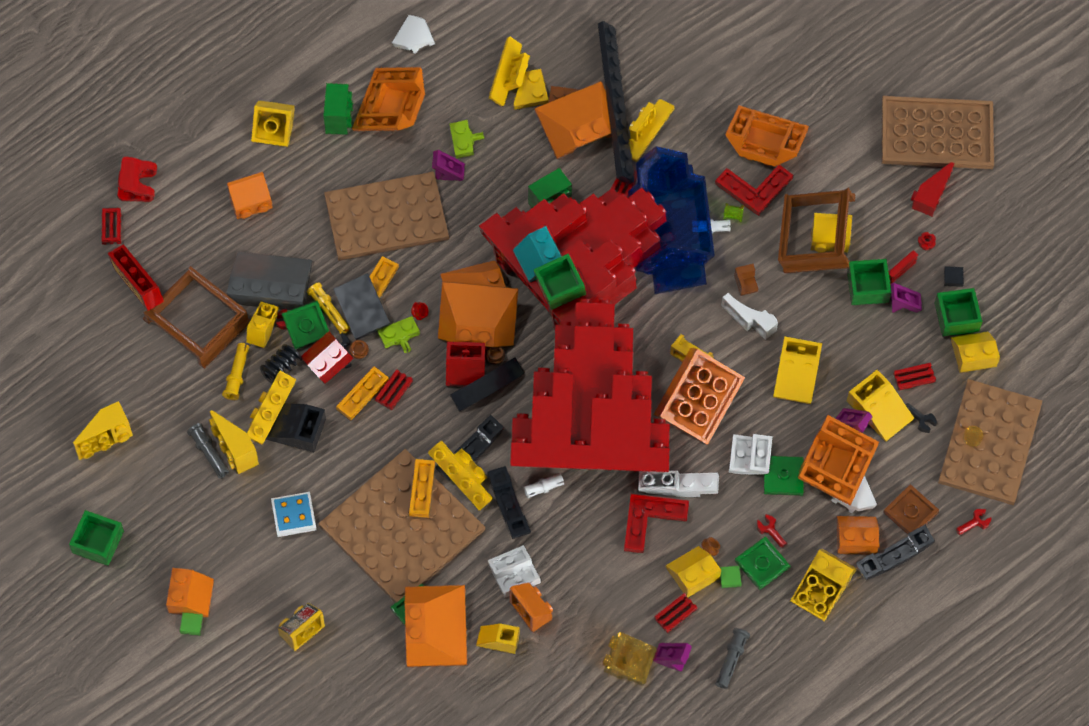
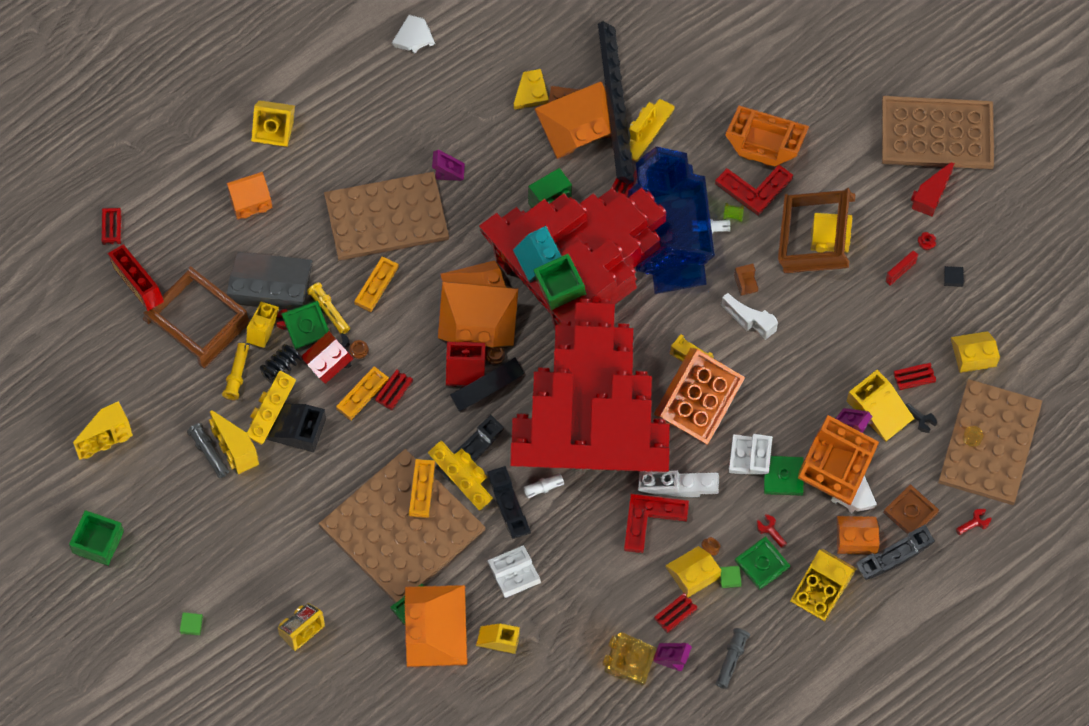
red piece [117,157,157,202] -> none
orange slope [166,568,214,617] -> none
dark azure slope [271,492,316,537] -> none
green piece [323,83,353,135] -> none
black tile [333,273,391,340] -> none
orange slope [352,67,425,131] -> none
lime plate [377,316,420,353] -> none
red plate [411,302,429,320] -> none
lime plate [449,120,484,159] -> none
yellow bracket [489,36,530,106] -> none
orange slope [510,582,553,633] -> none
yellow slope [773,336,822,404] -> none
green piece [847,259,891,305] -> none
magenta slope [891,283,922,313] -> none
green piece [934,288,983,337] -> none

